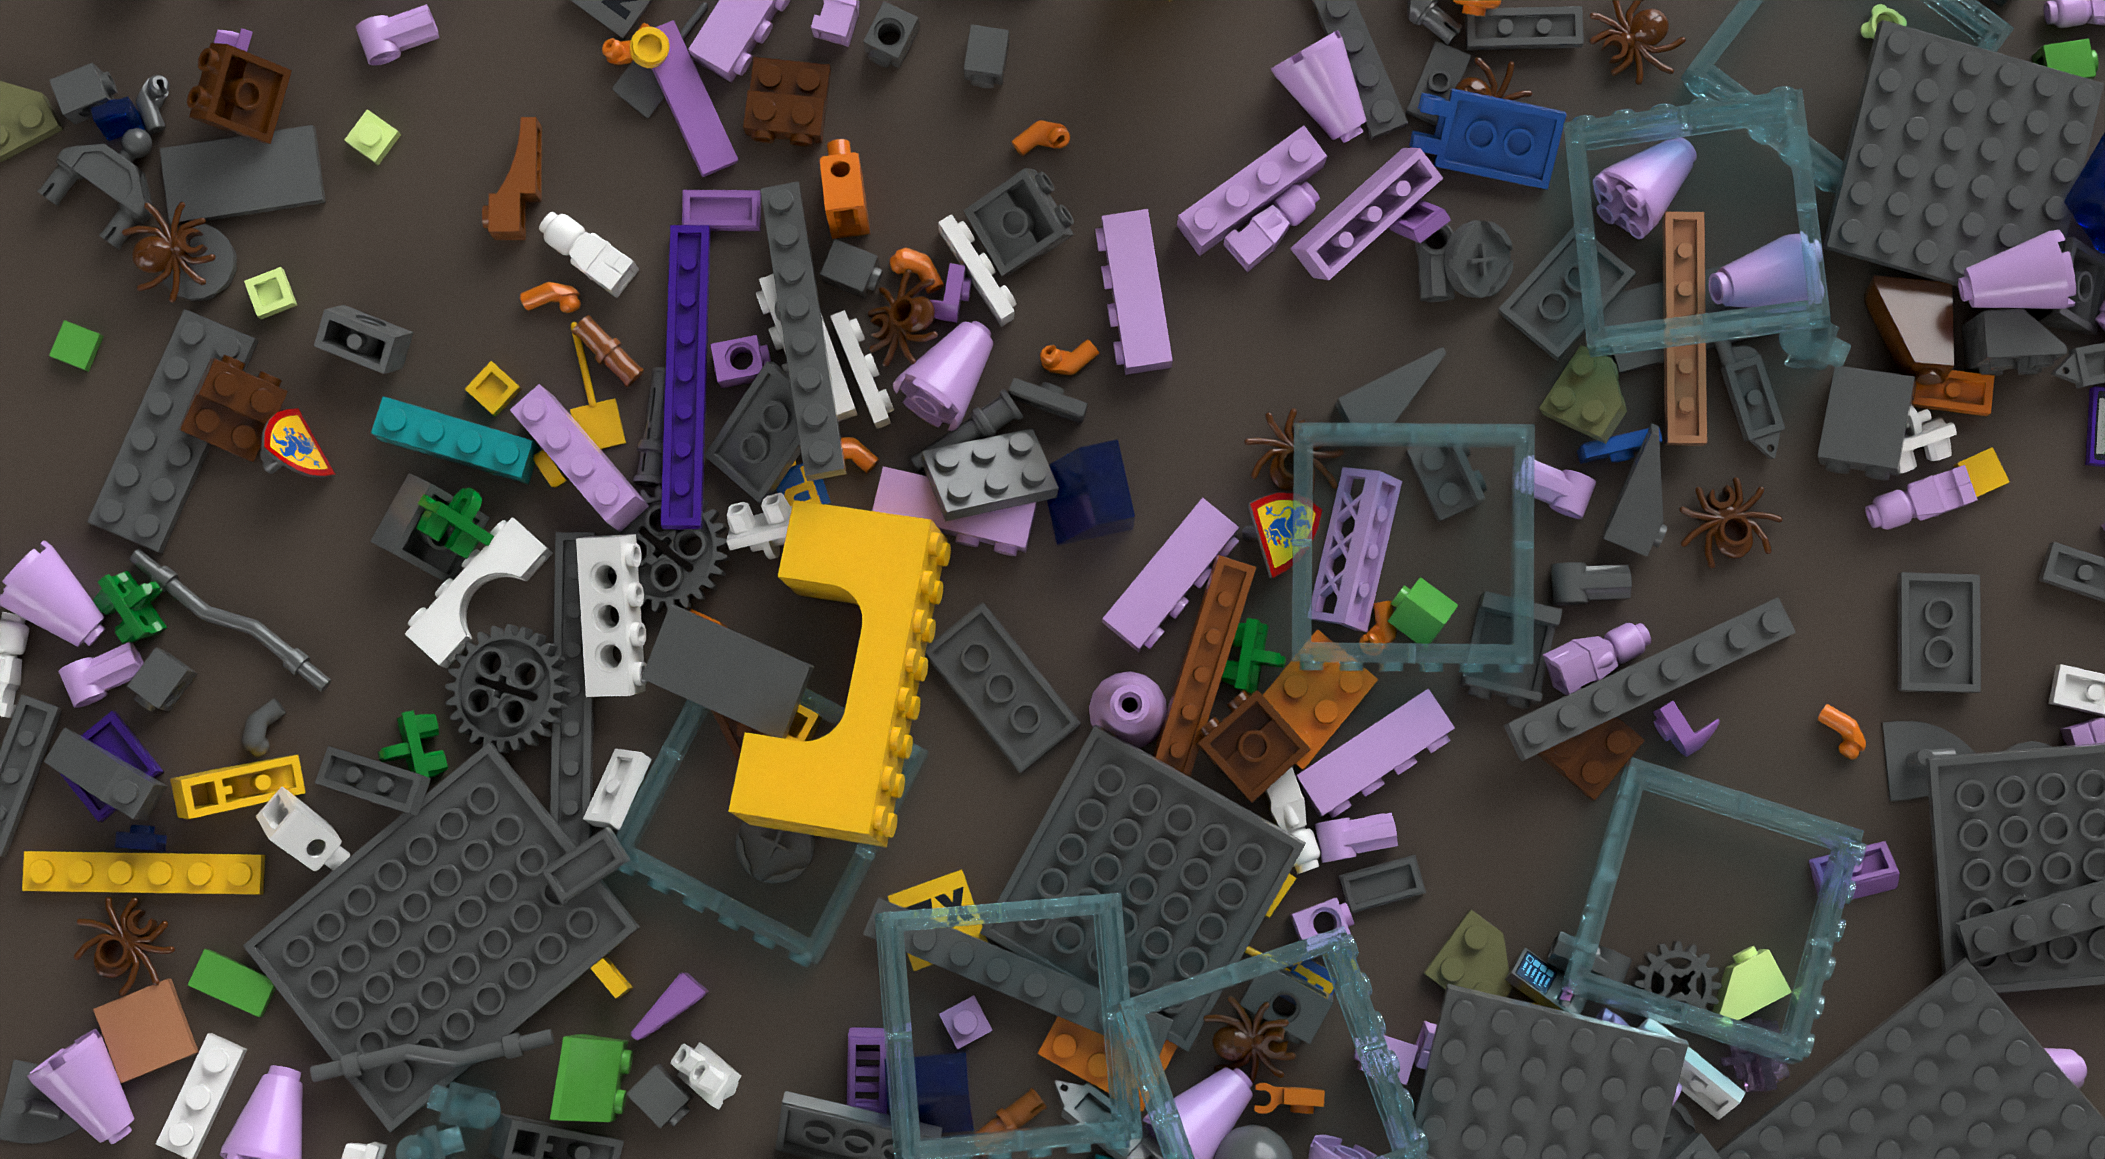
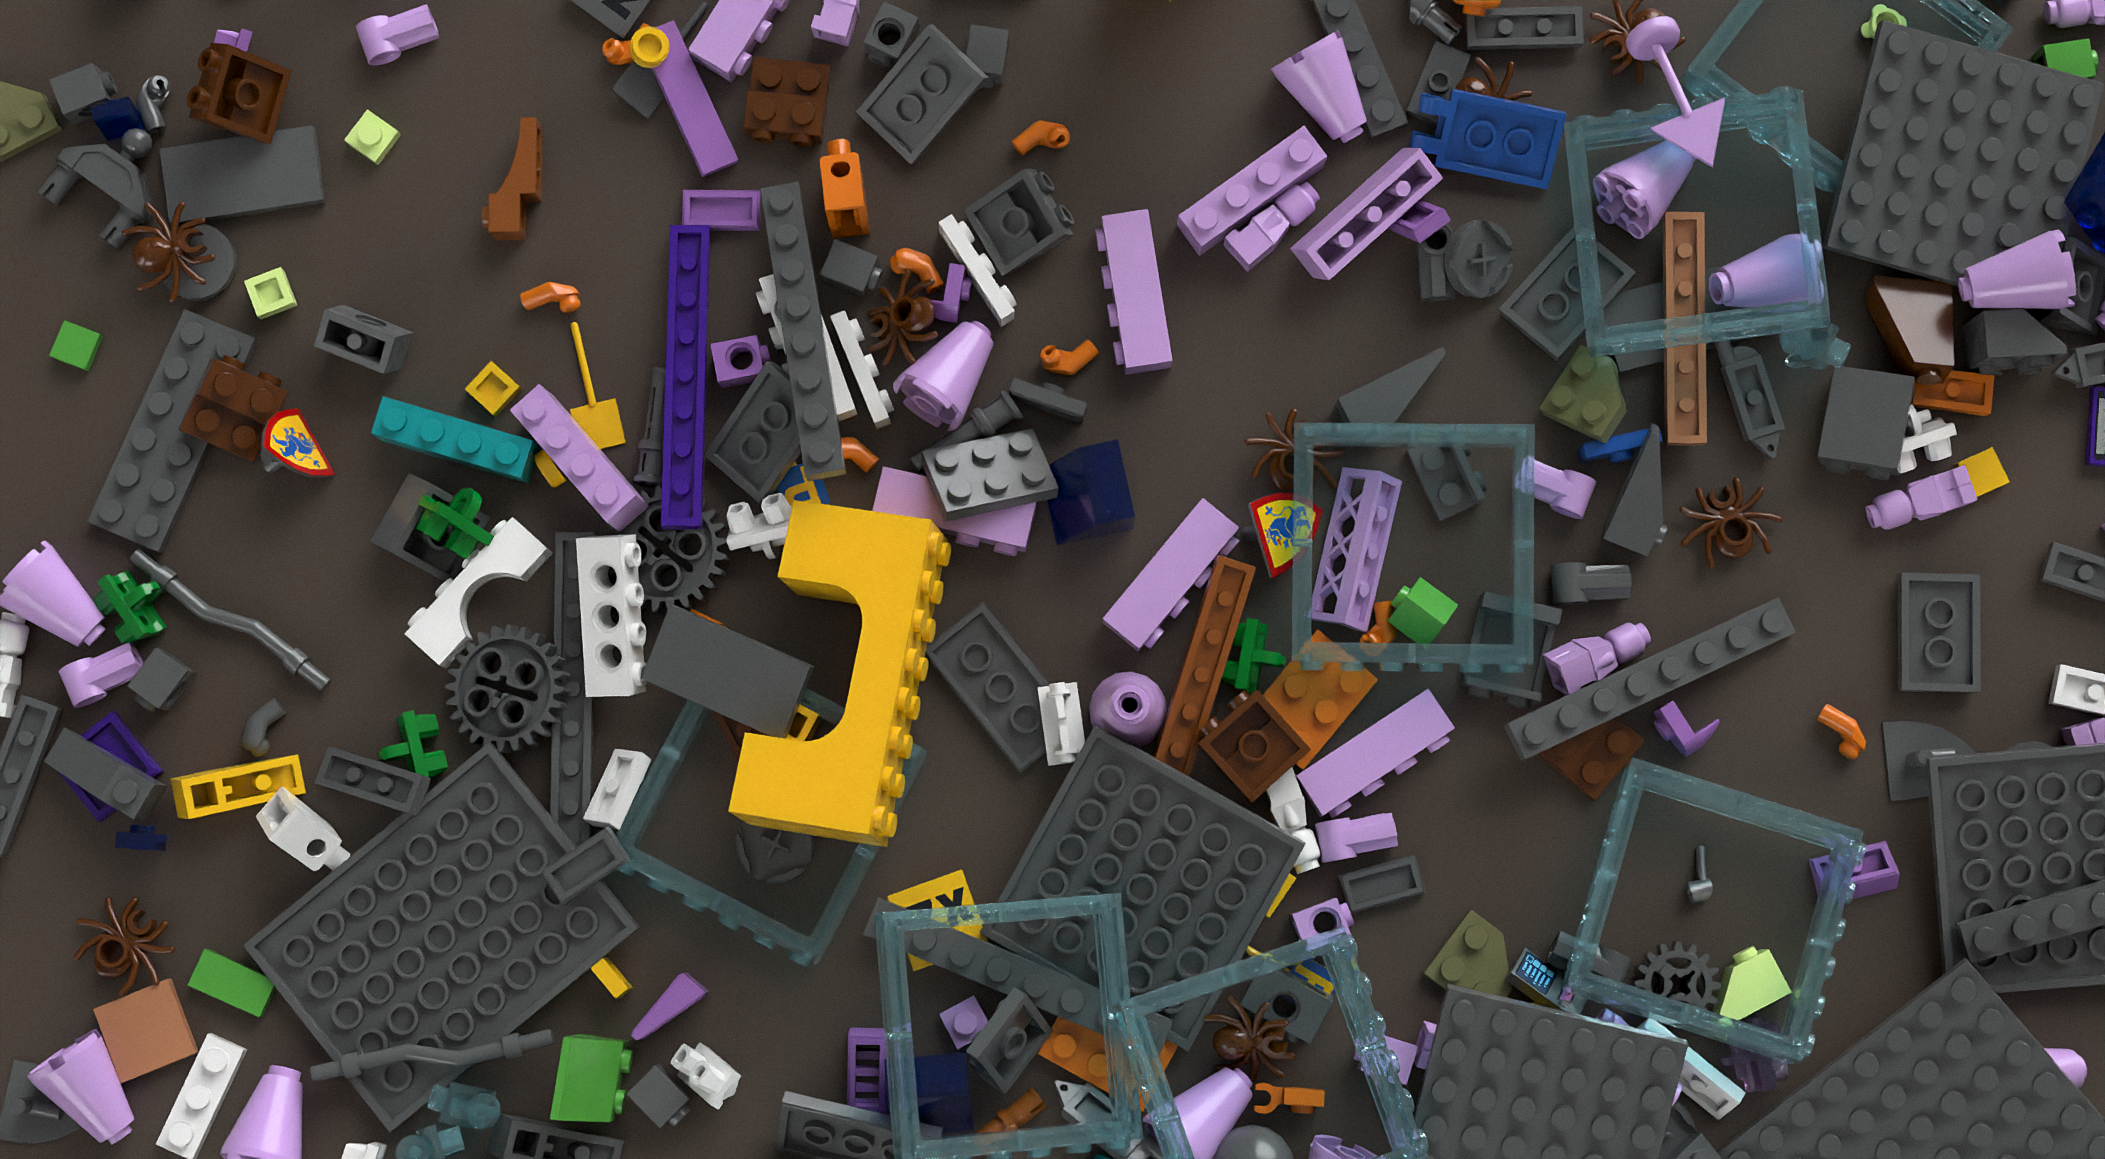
yellow plate [22,851,265,895] -> none
white piece [539,212,639,298] -> none
dark orange pin [572,315,644,387] -> none
none -> dark grey plate [856,24,989,165]
none -> dark grey plate [966,987,1053,1094]
none -> white hinge [1038,682,1085,766]
none -> lavender piece [1626,16,1725,168]
none -> flat silver hand [1686,846,1713,903]

